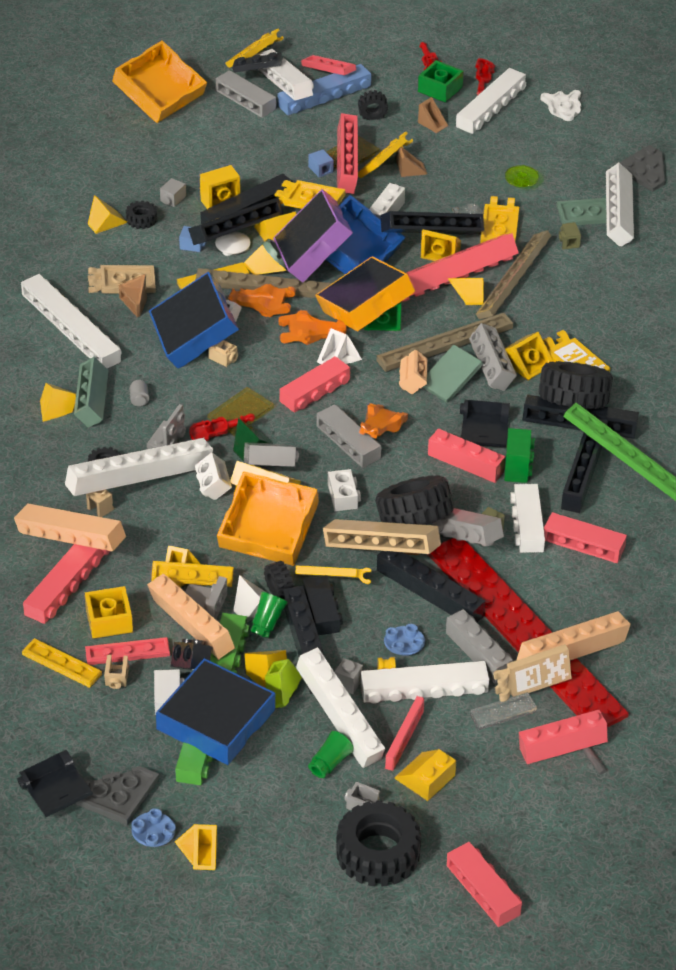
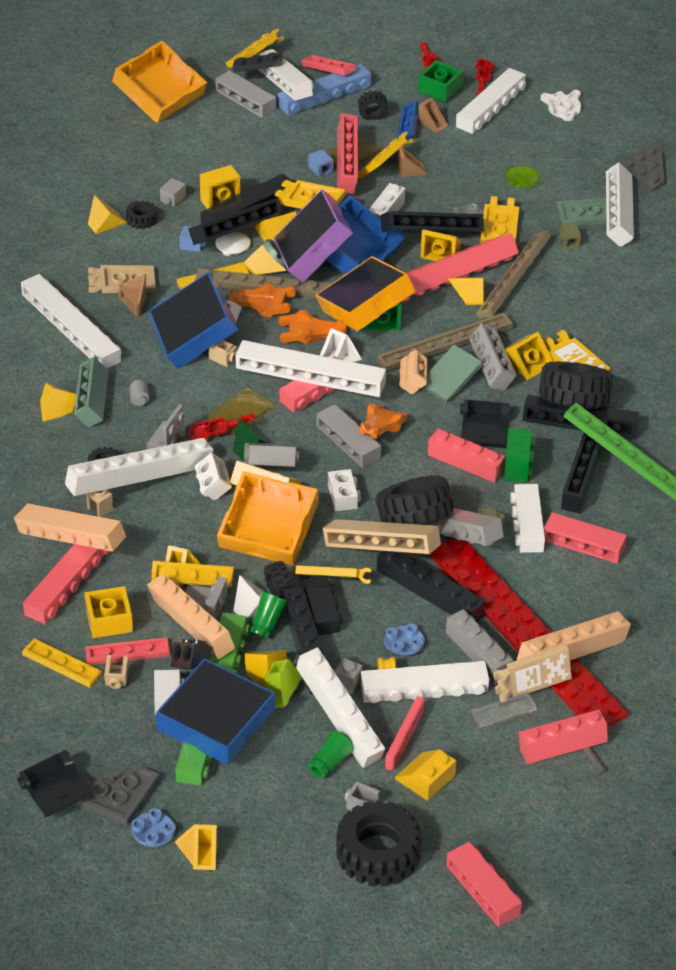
none -> white brick [236,340,386,397]
none -> blue plate [397,101,419,138]

